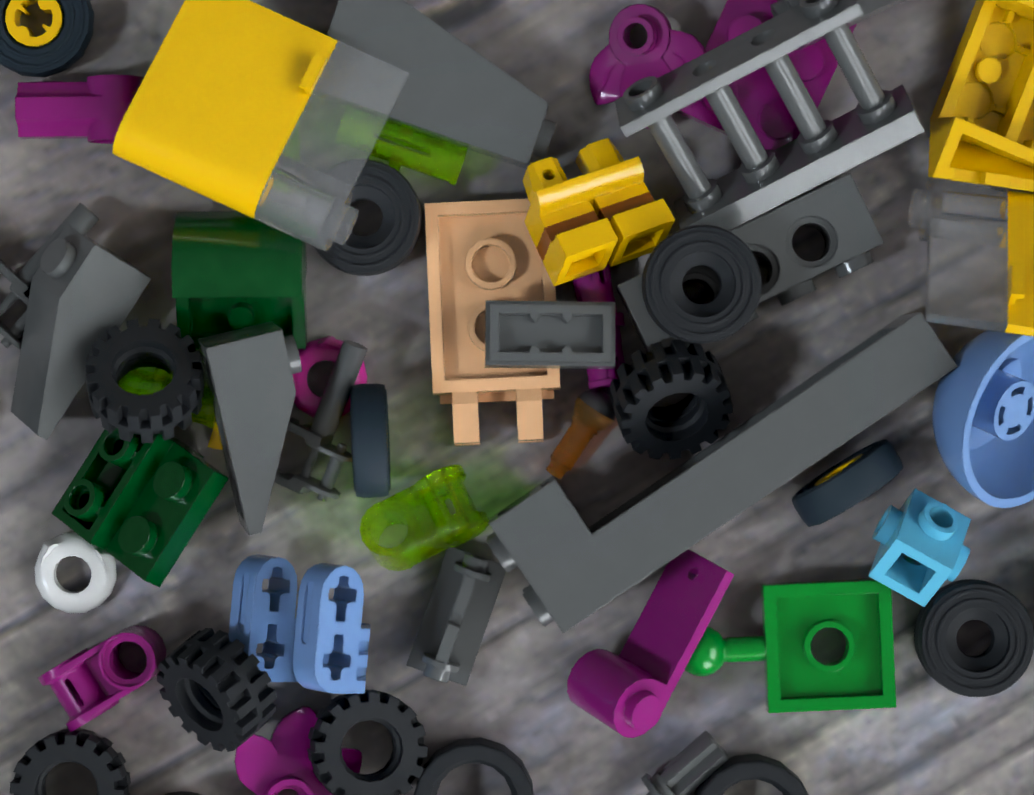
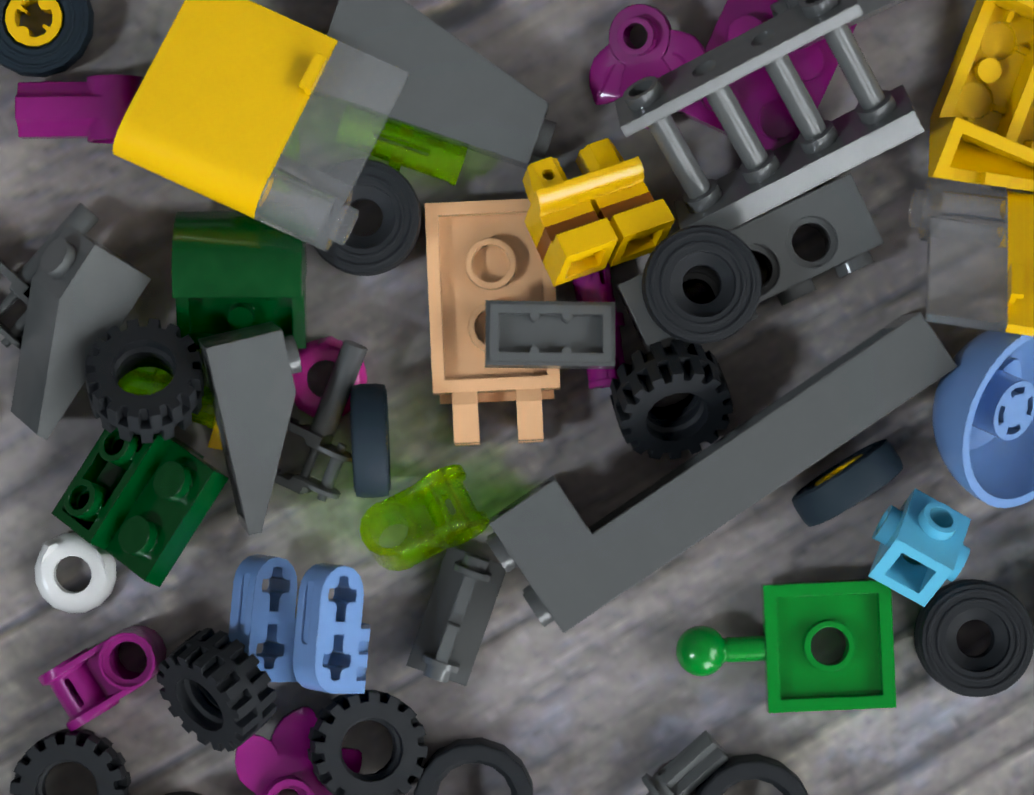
clear orange piece [546,389,616,479] -> none
magenta door [567,549,735,738] -> none

